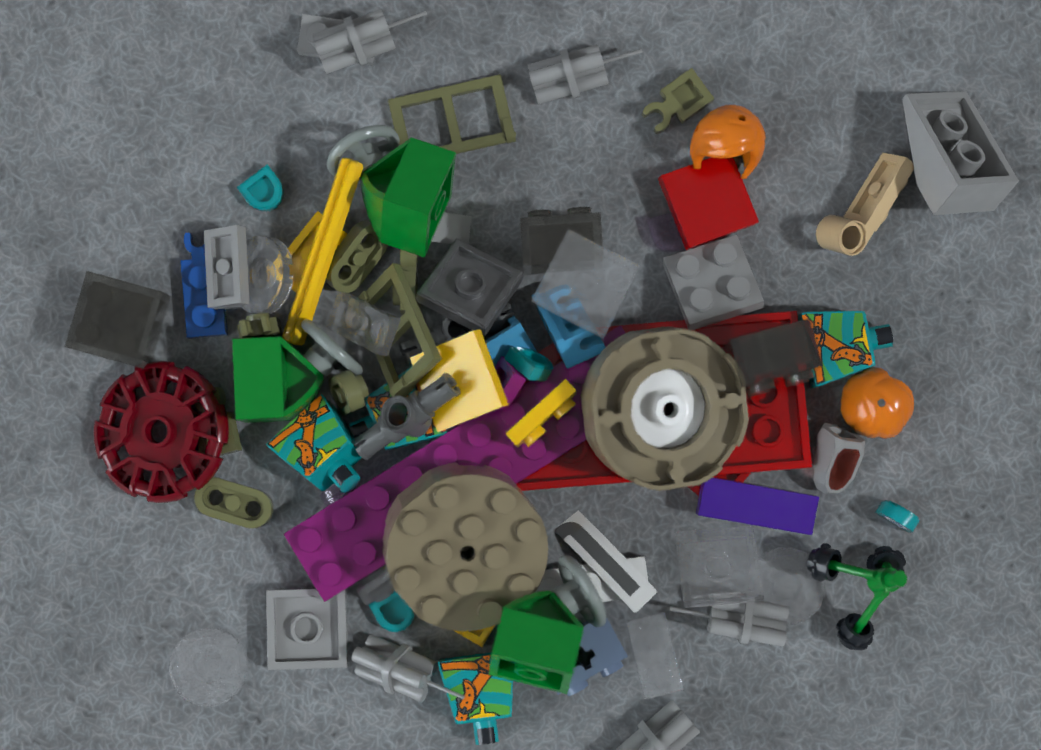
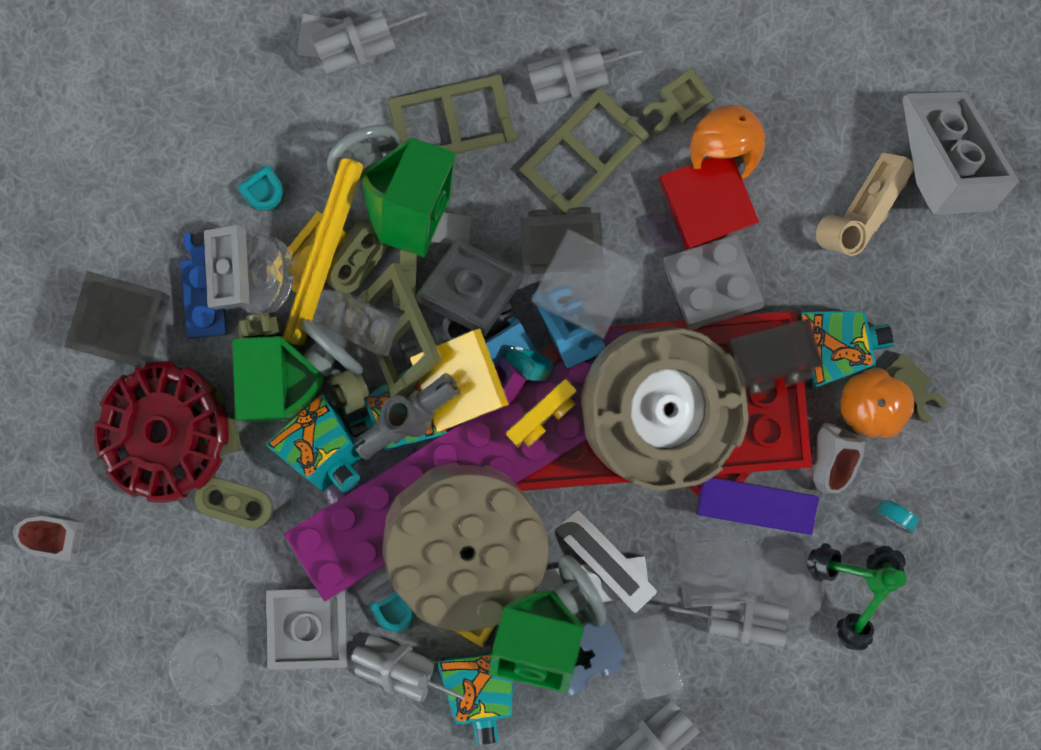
none -> rock [13,514,84,561]
none -> olive window [519,88,650,218]
none -> olive plate [885,353,946,423]

